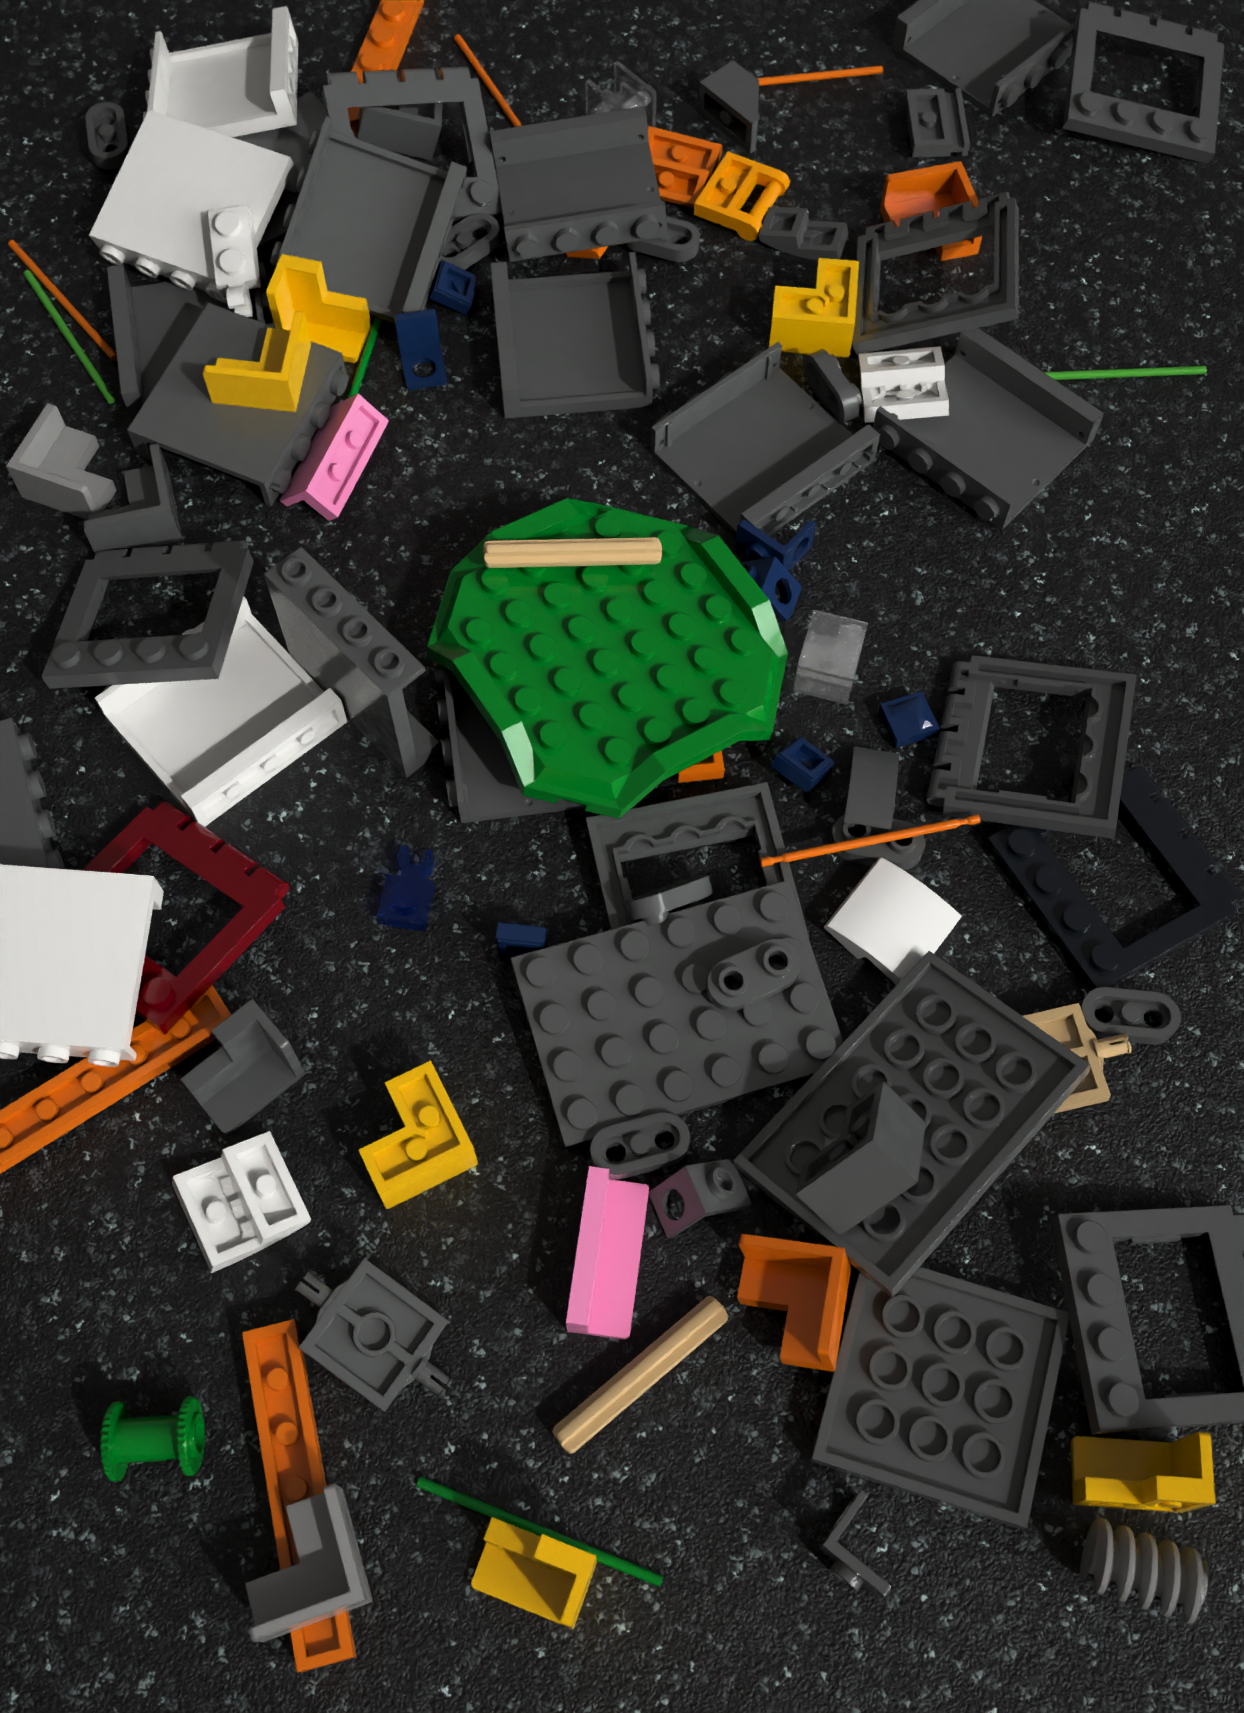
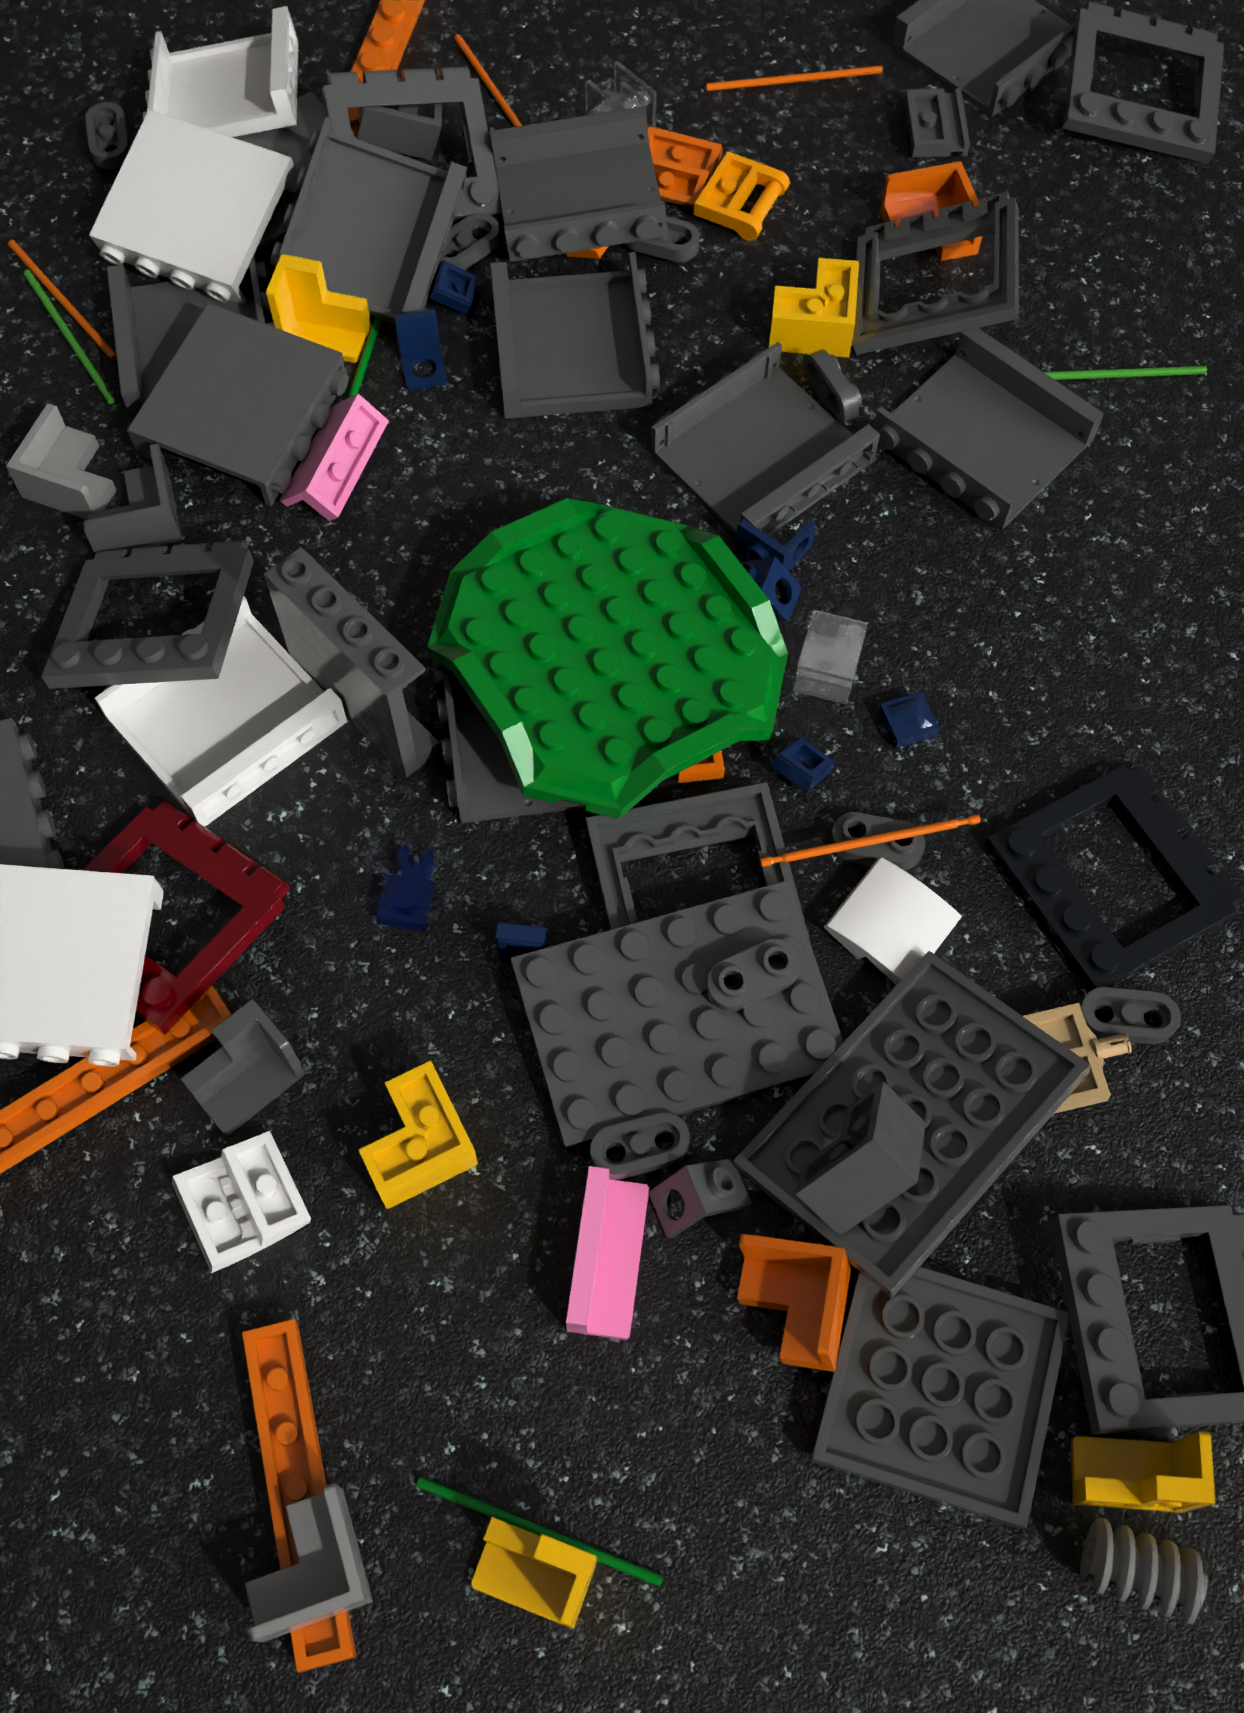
green hose [100,1396,205,1482] -> none
yellow panel [203,311,311,412] -> none
white plate [208,204,261,317] -> none
dark grey plate [295,1258,453,1412] -> none
tan axle [483,537,662,568] -> none
tan axle [552,1296,729,1454] -> none
dark grey plate [625,875,713,926] -> none
dark grey slope [698,60,759,153] -> none
dark grey slope [759,207,848,261] -> none
dark grey bracket [817,1490,891,1598] -> none
dark grey slope [844,746,899,830] -> none
white slope [858,346,949,423] -> none
dark grey hinge [926,655,1137,839] -> none

